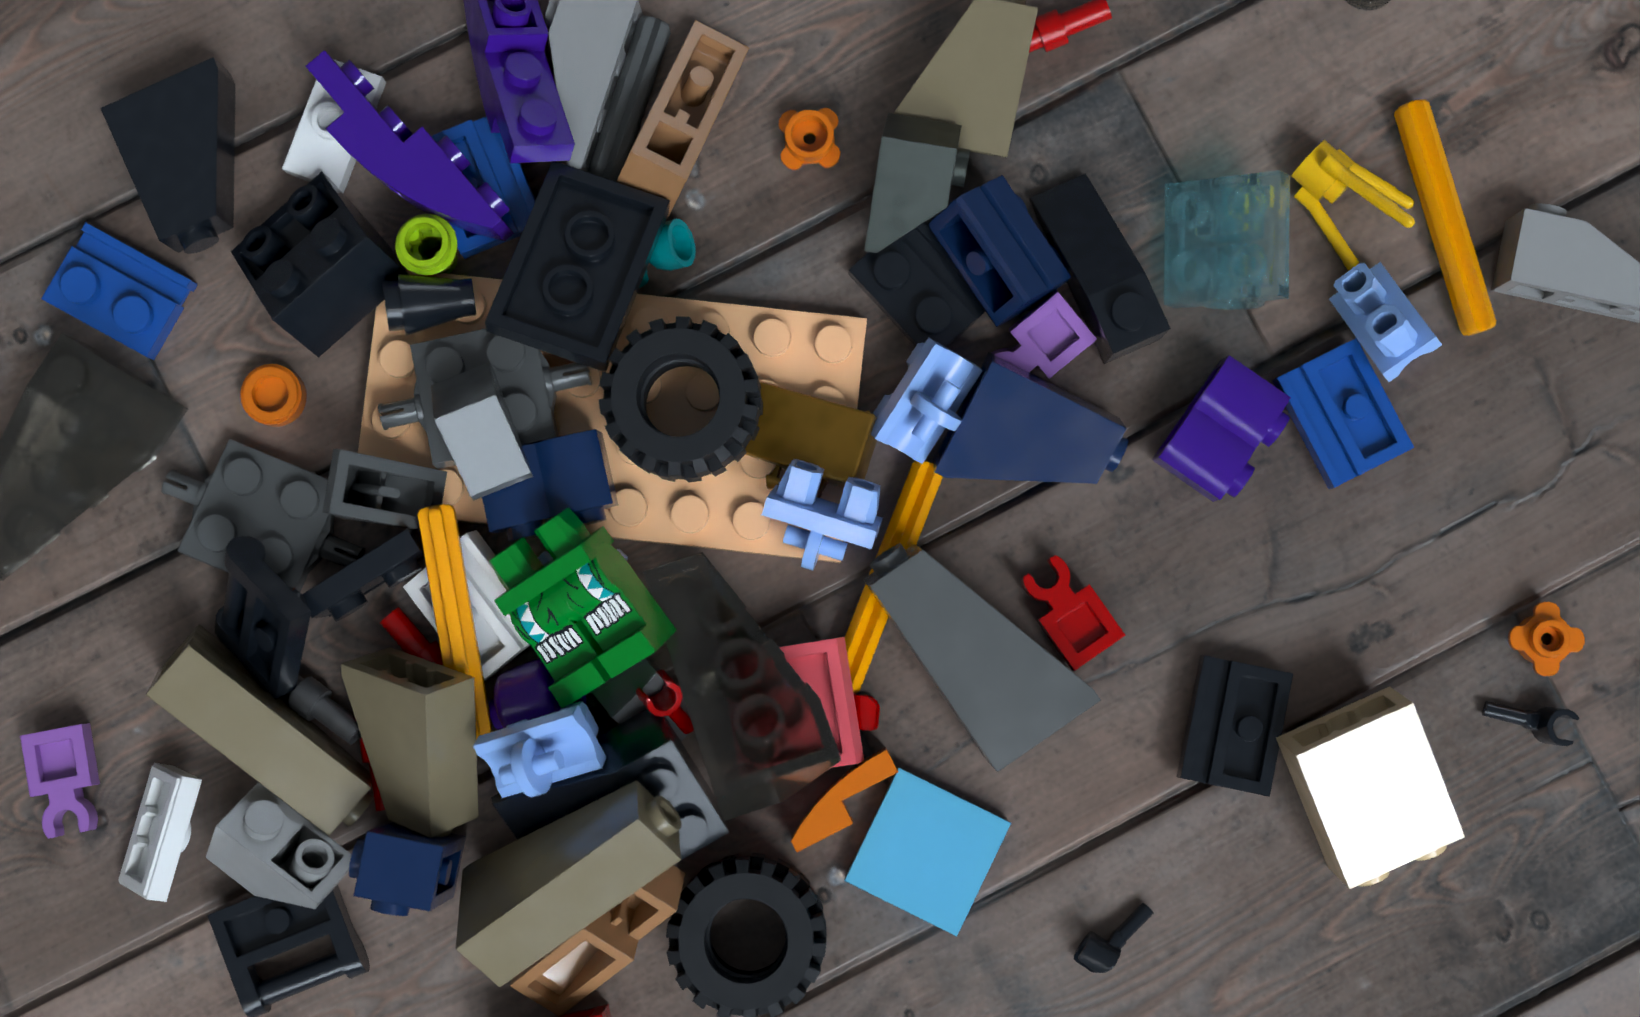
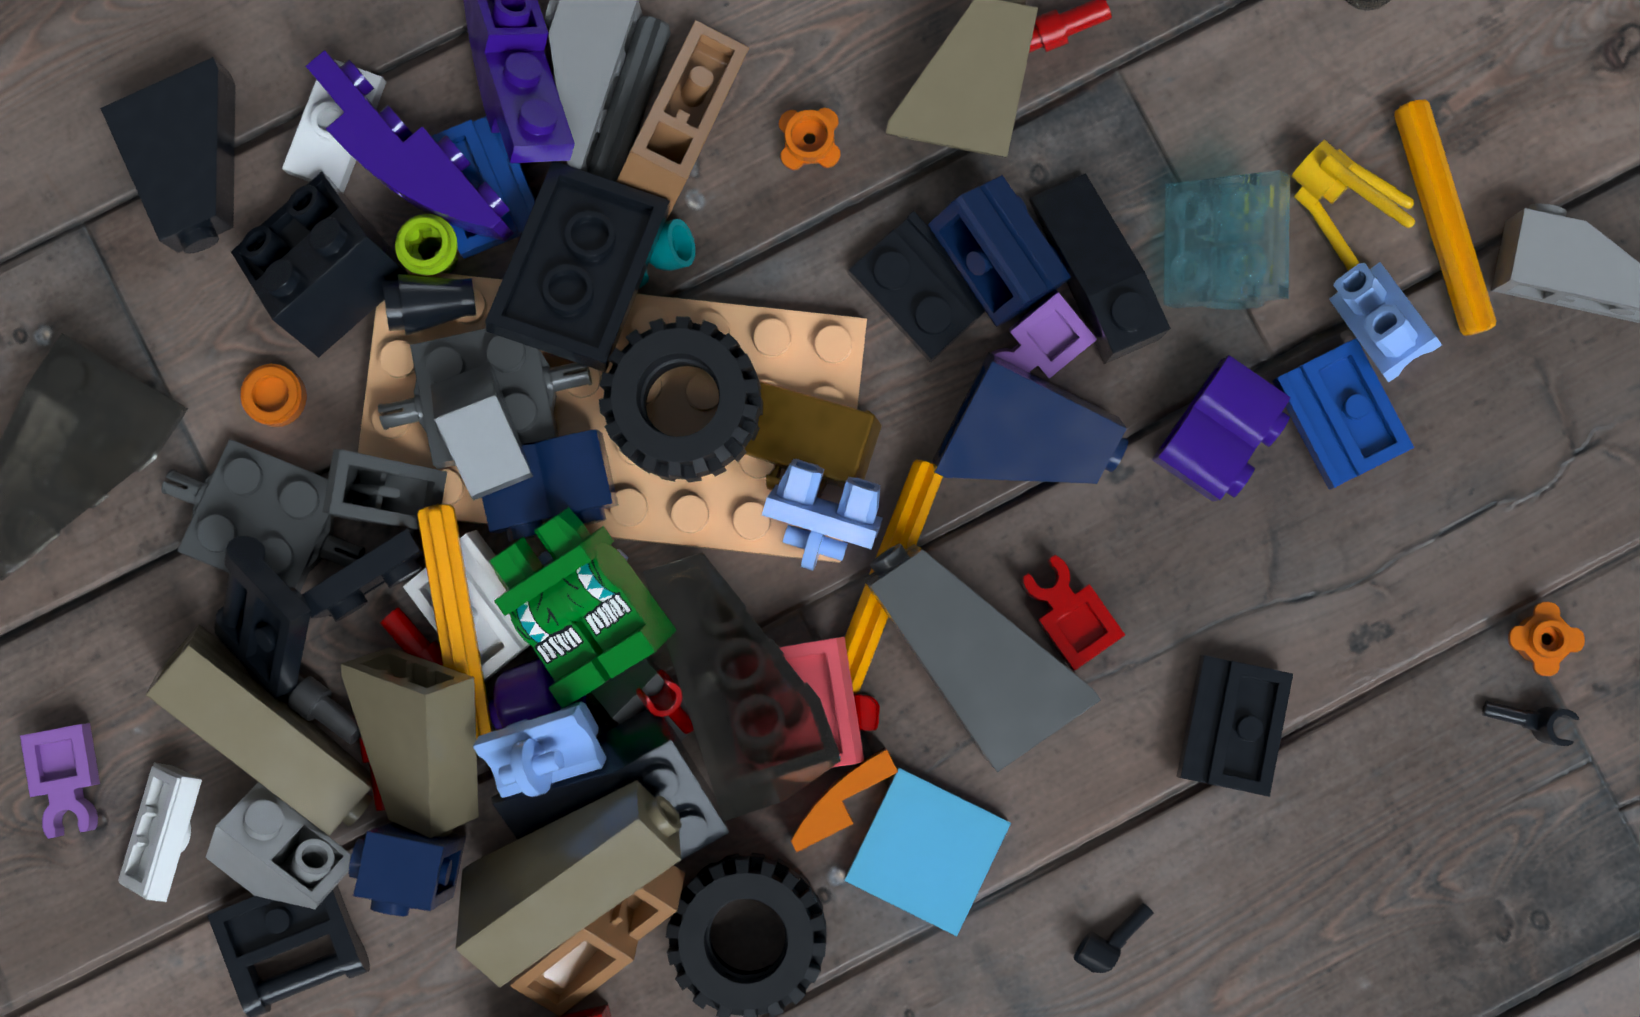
blue plate [41,222,198,360] -> none
pearl dark grey slope [864,113,970,253] -> none
light blue hips [871,337,983,464] -> none
brick [1276,687,1465,889] -> none

